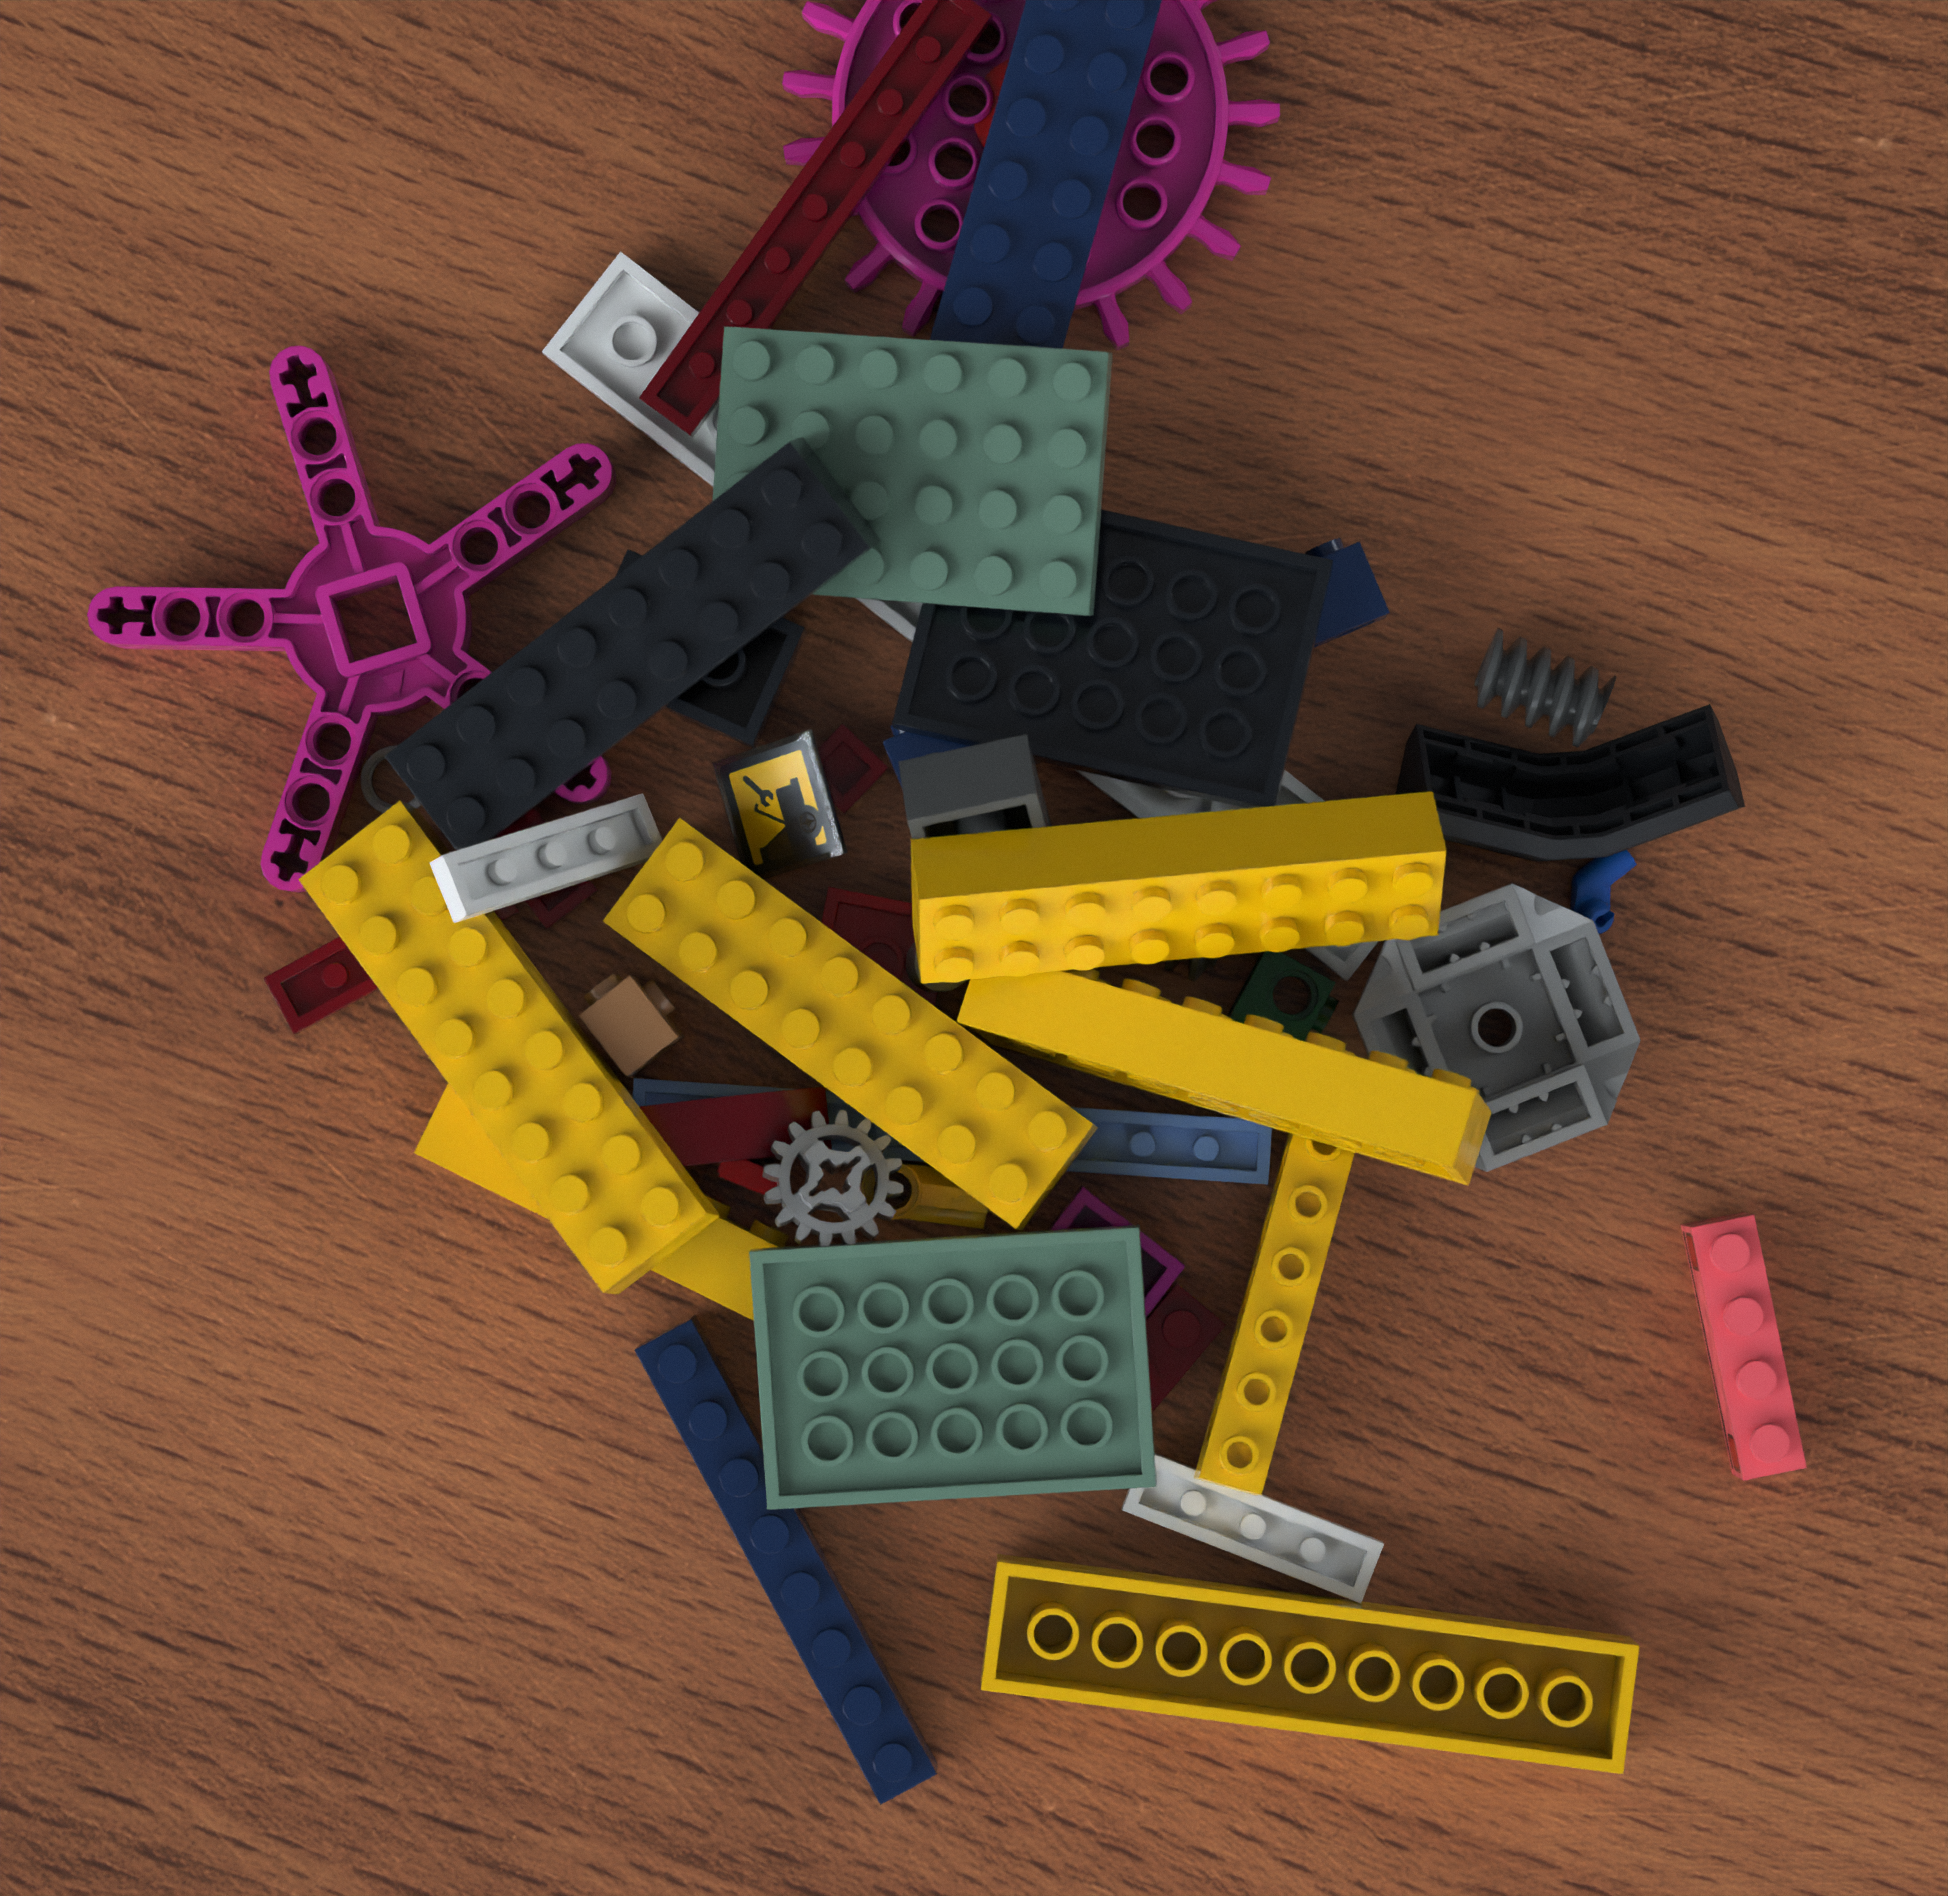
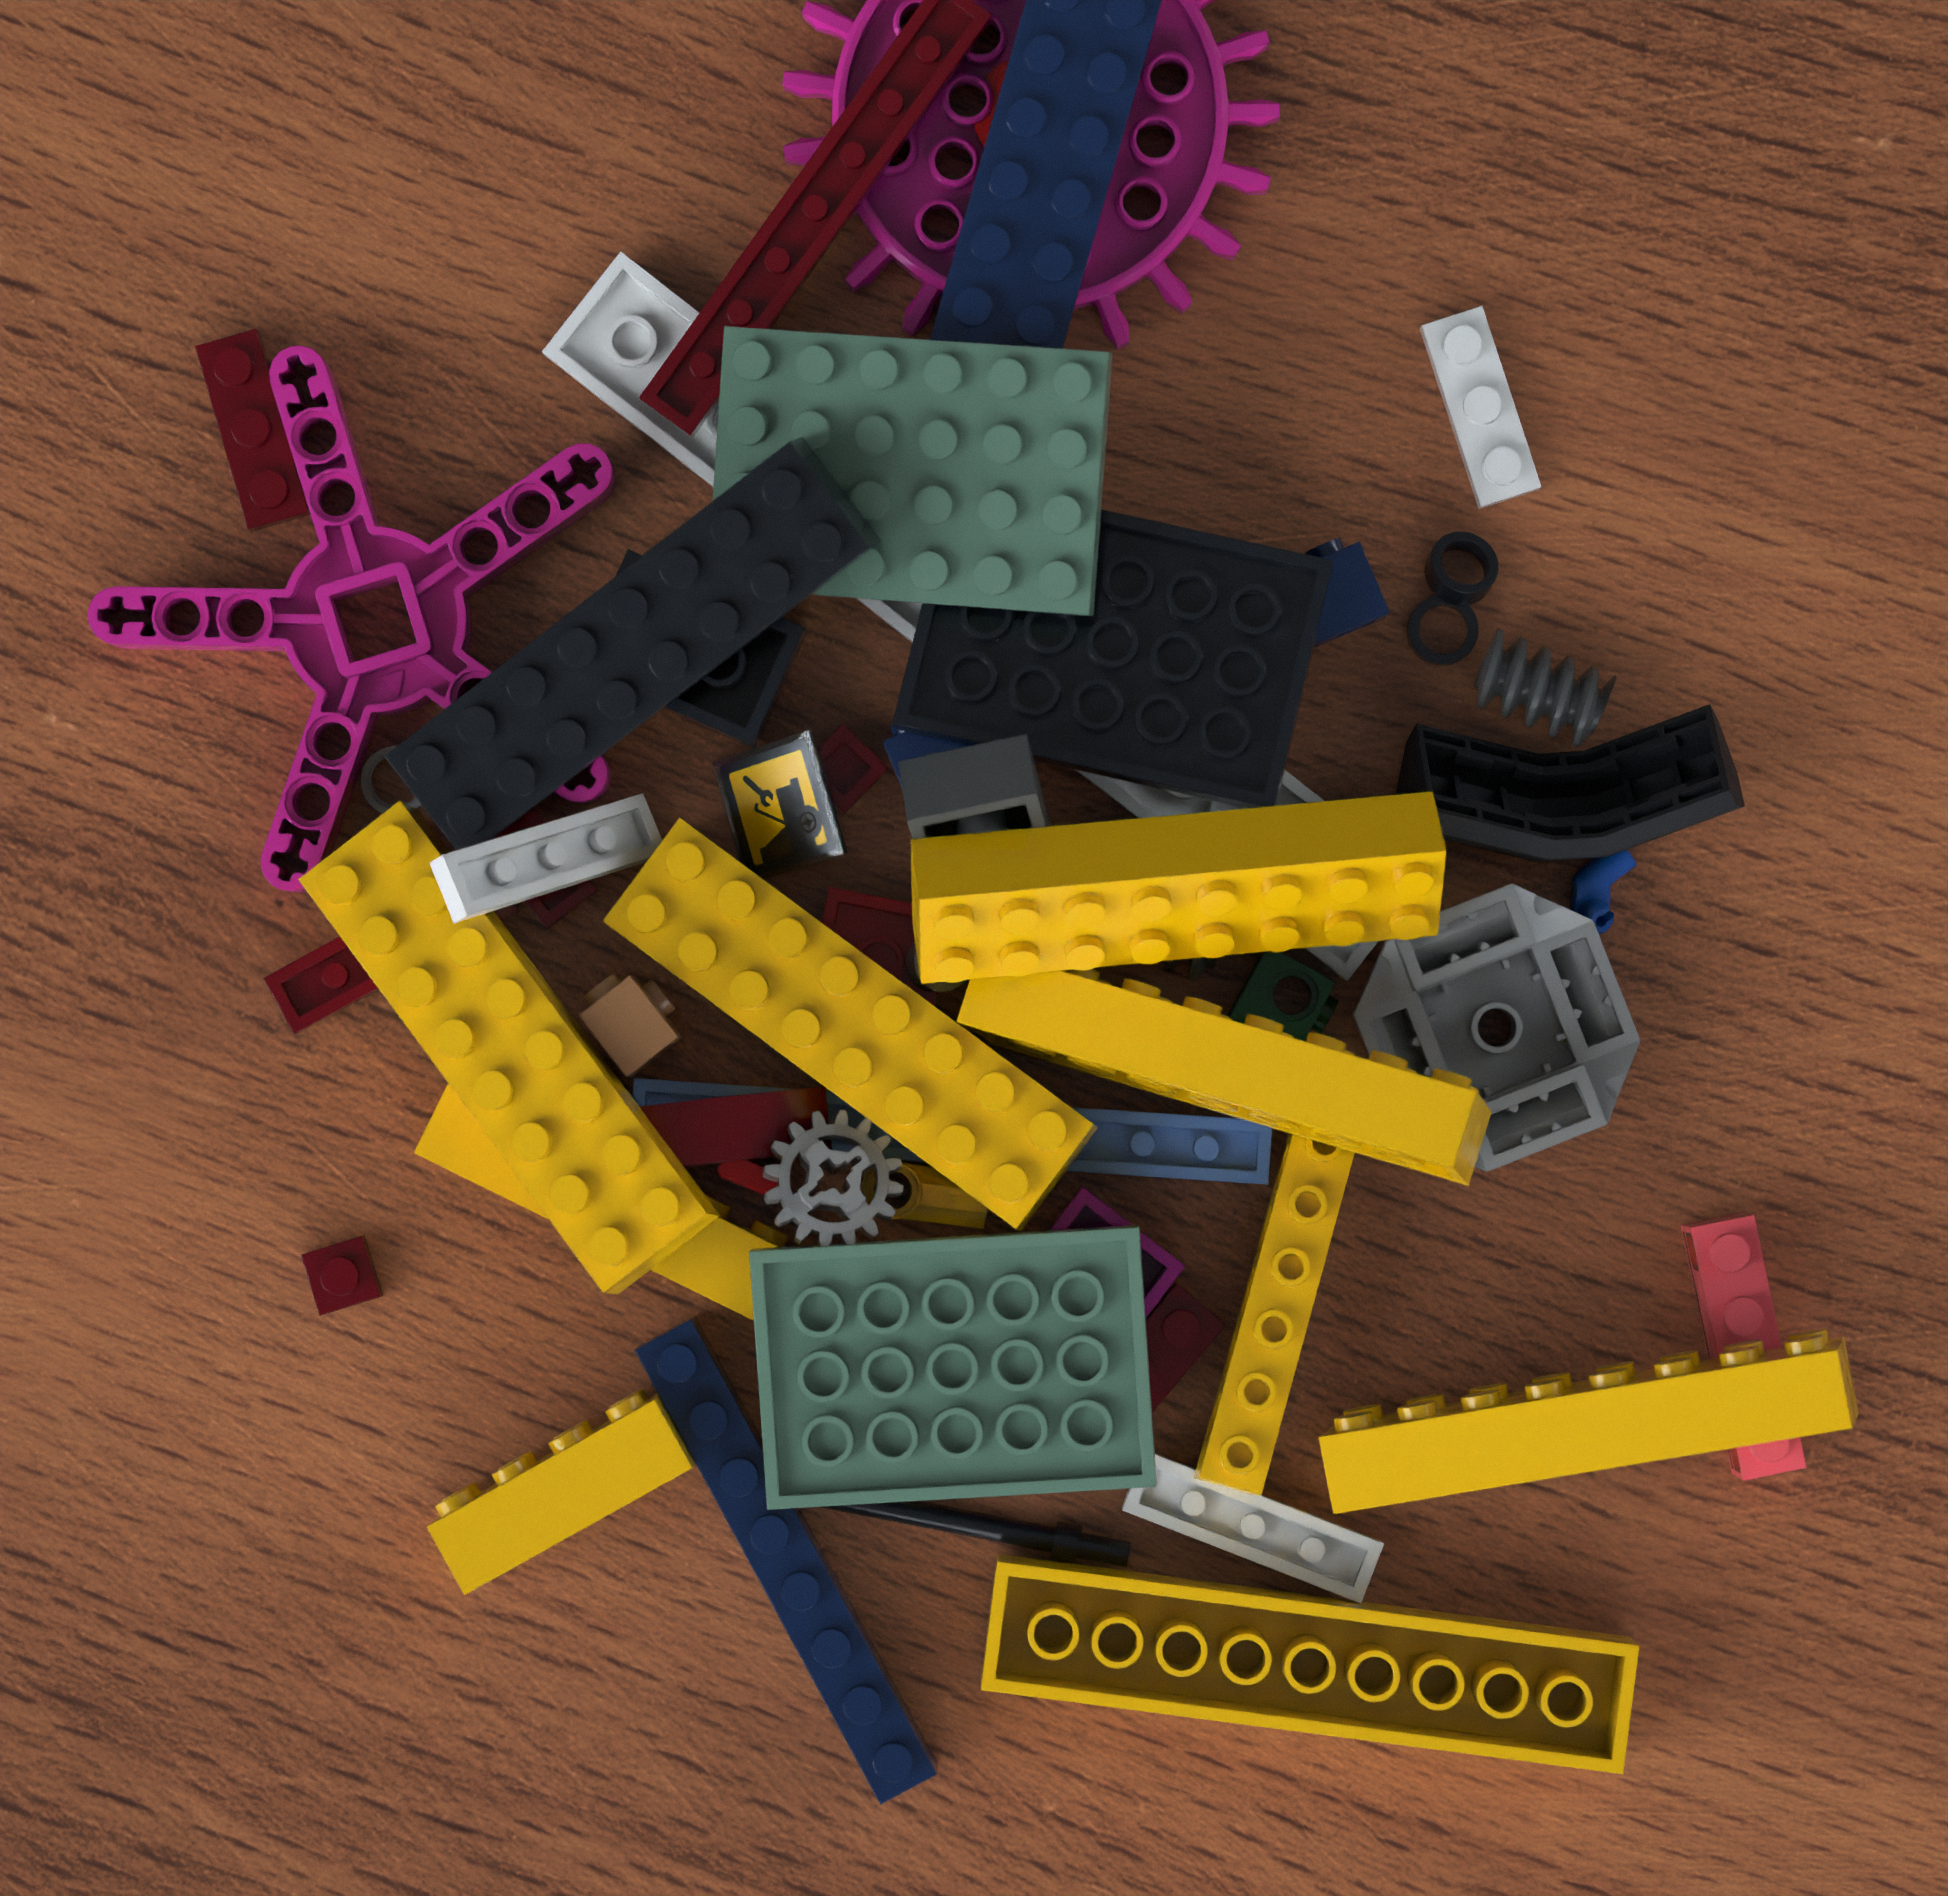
none -> dark red plate [195,329,311,532]
none -> dark red plate [301,1235,383,1316]
none -> yellow brick [427,1388,695,1595]
none -> black bar [821,1501,1131,1567]
none -> yellow brick [1319,1329,1859,1514]
none -> black piece [1407,595,1479,666]
none -> white plate [1420,306,1541,509]
none -> black piece [1424,532,1499,605]

